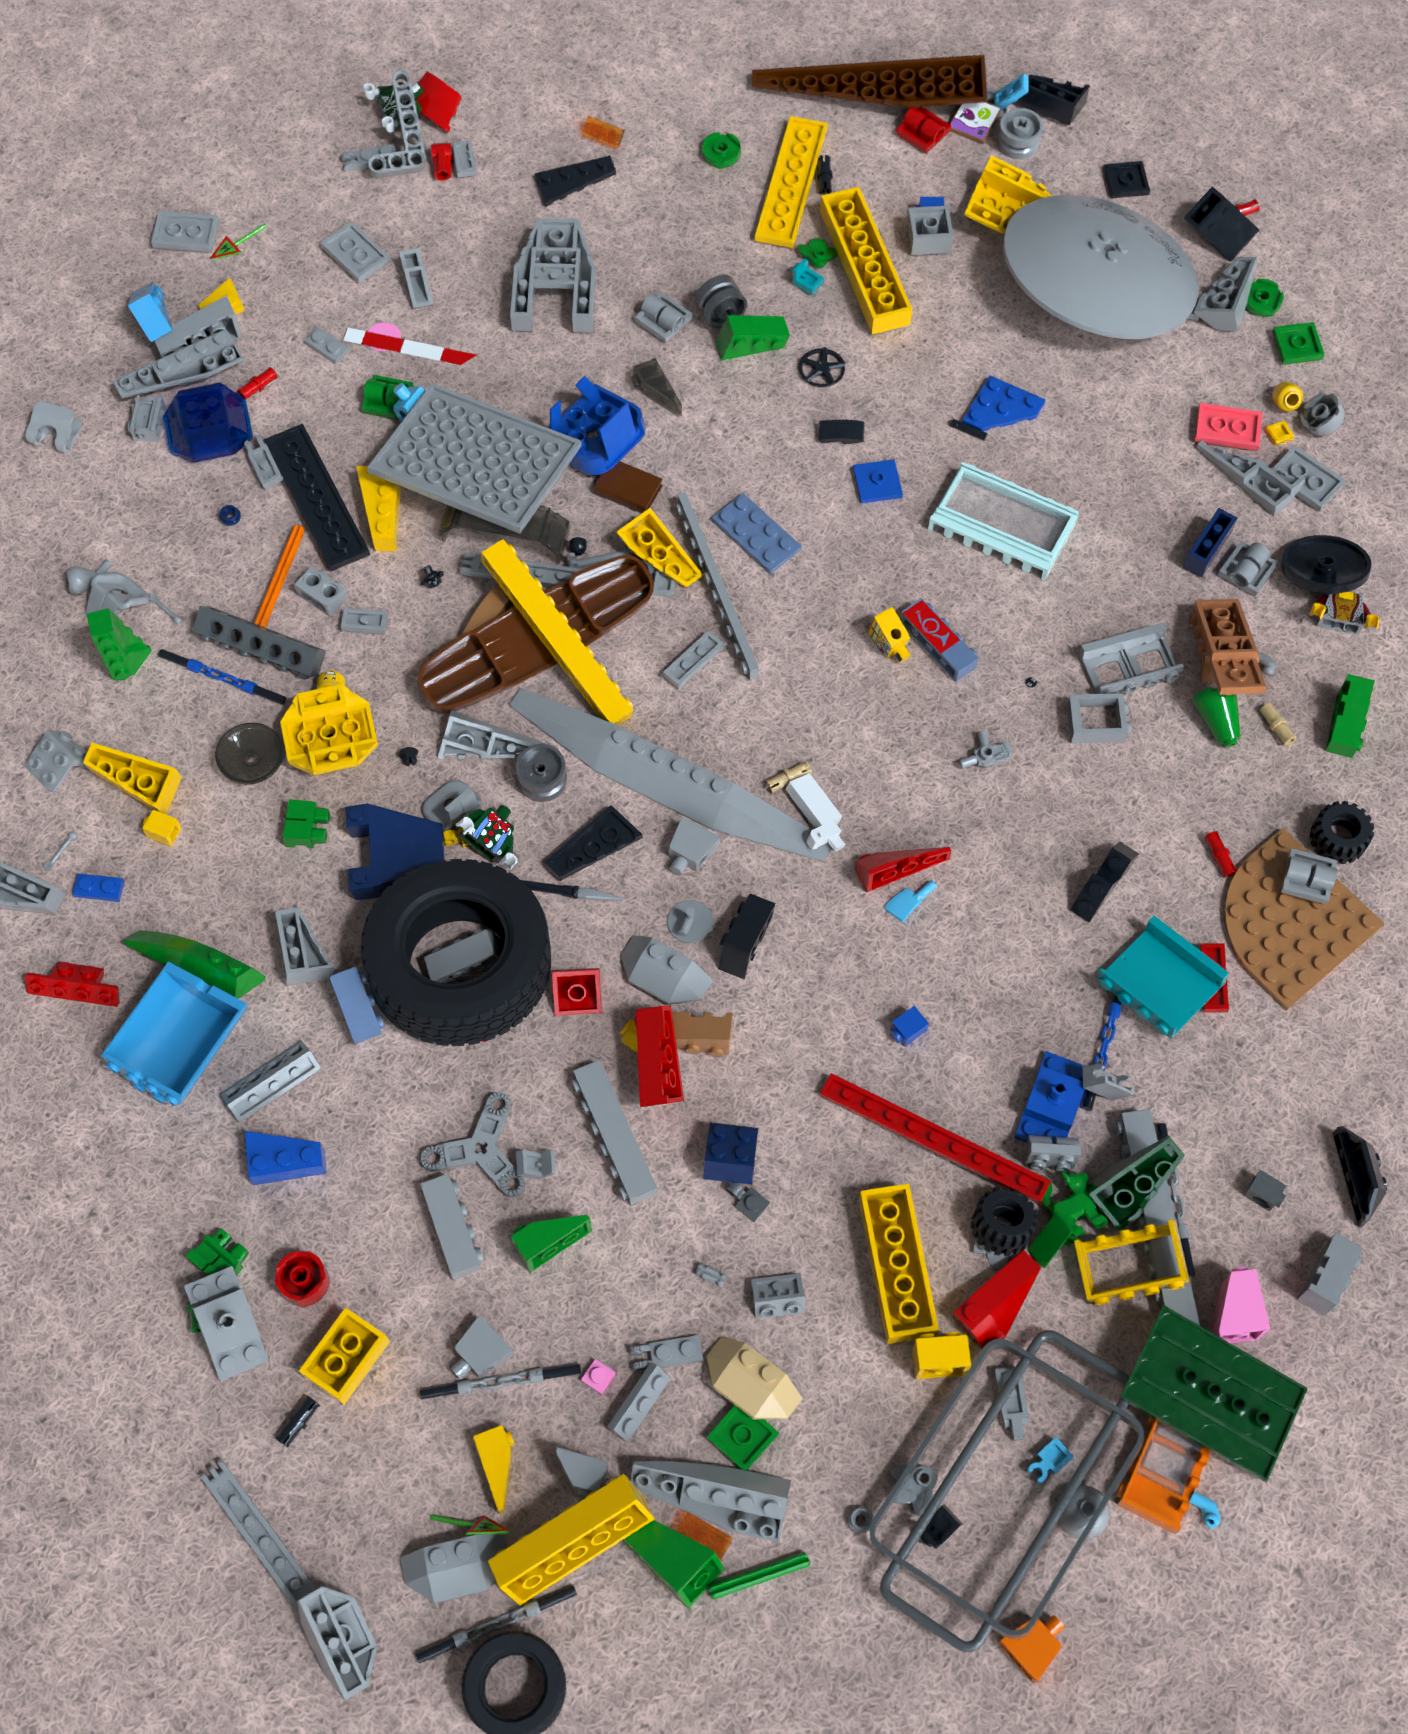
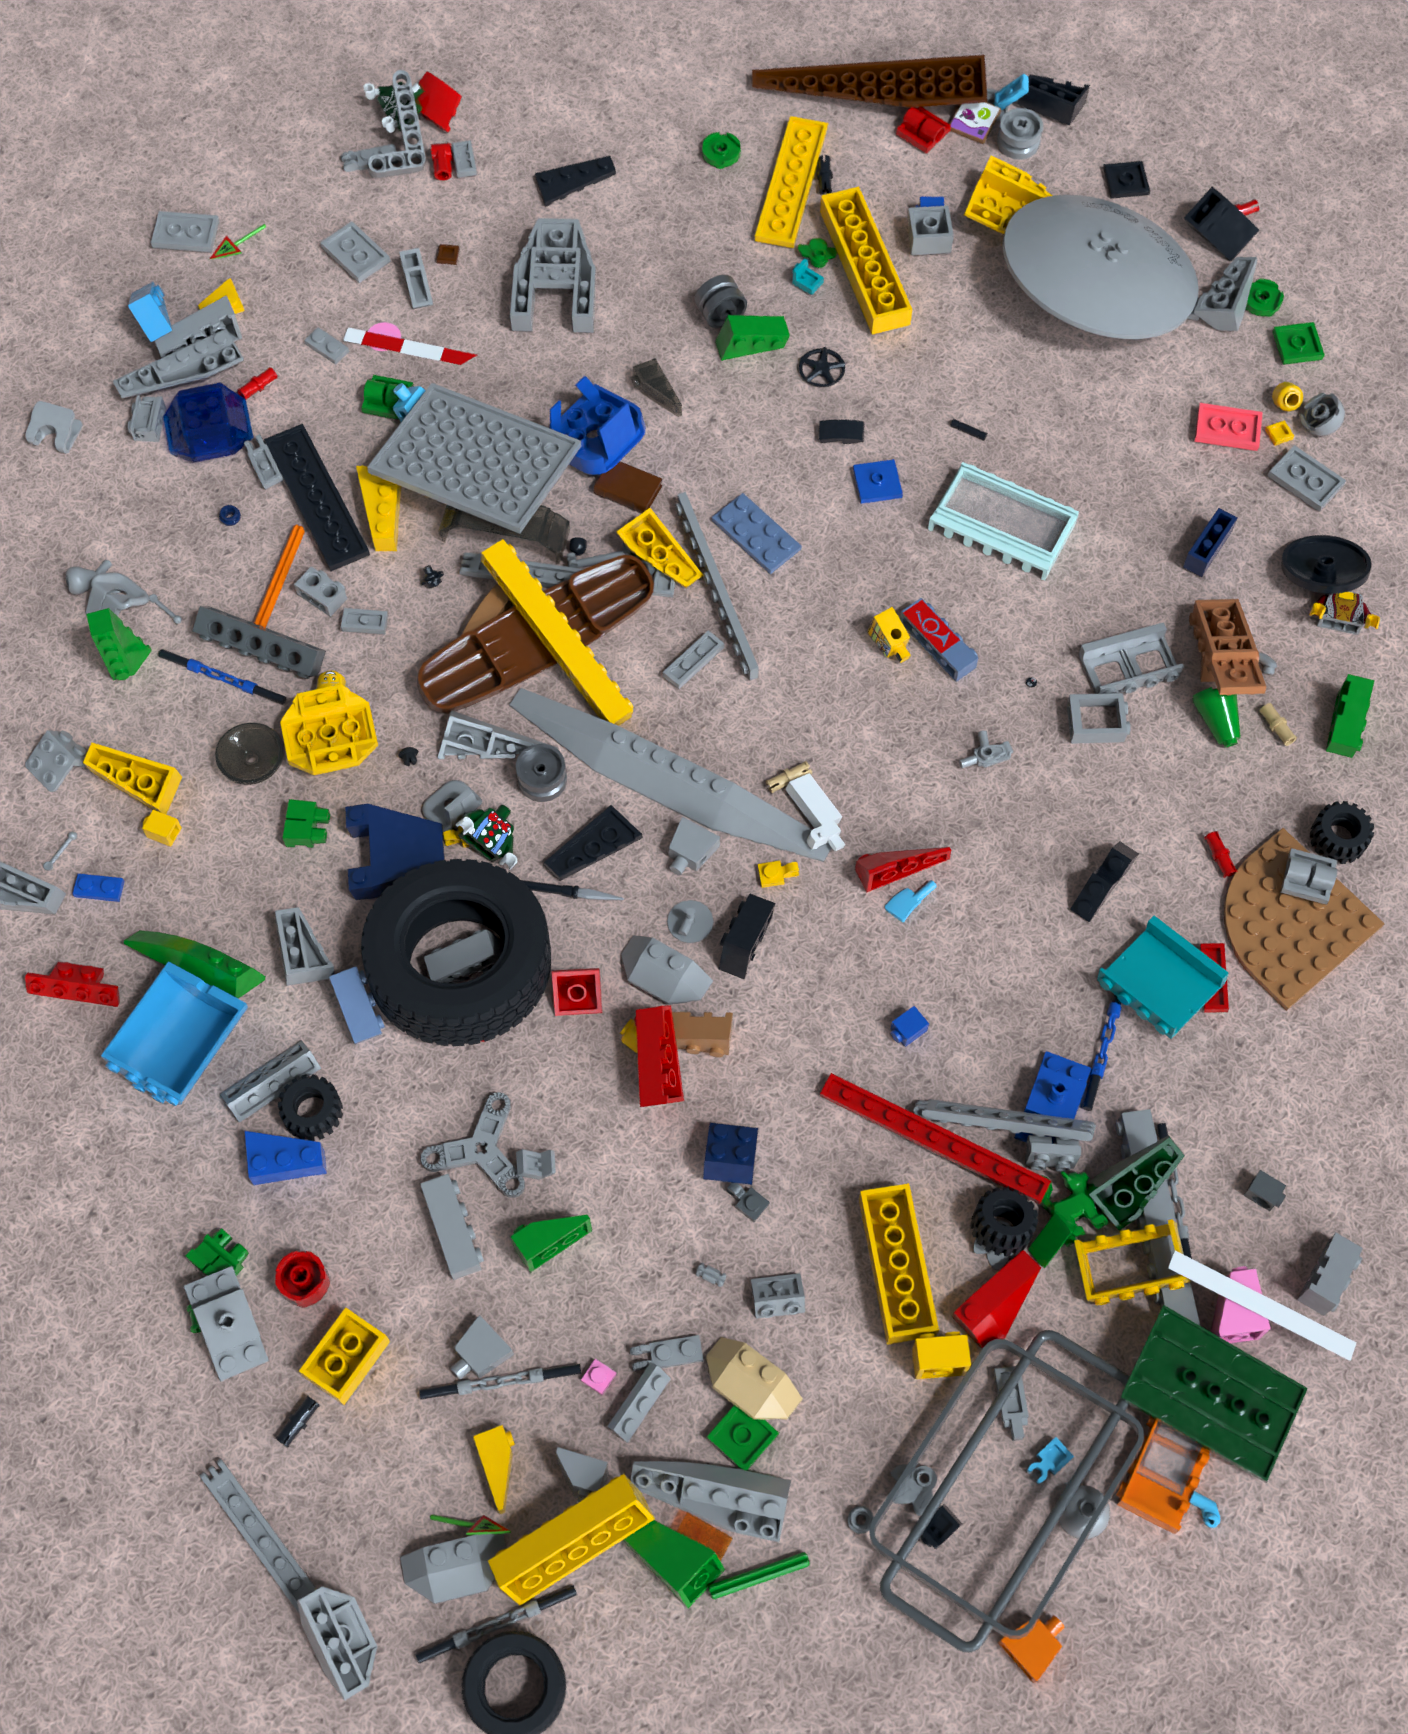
light grey brick [571,1060,658,1205] -> none
clear orange plate [582,116,625,149] -> none
light grey plate [635,292,692,343] -> none
blue plate [962,375,1046,431] -> none
light grey hinge [1082,1064,1134,1100] -> none
light grey wedge [1197,440,1305,517] -> none
light grey plate [1218,541,1279,597] -> none
black wedge [1332,1126,1387,1227] -> none
none -> black tyre [278,1074,343,1141]
none -> reddish brown tile [436,244,460,265]
none -> yellow plate [758,861,799,888]
none -> light grey hinge [913,1099,1096,1141]
none -> white sticker [1168,1251,1356,1361]

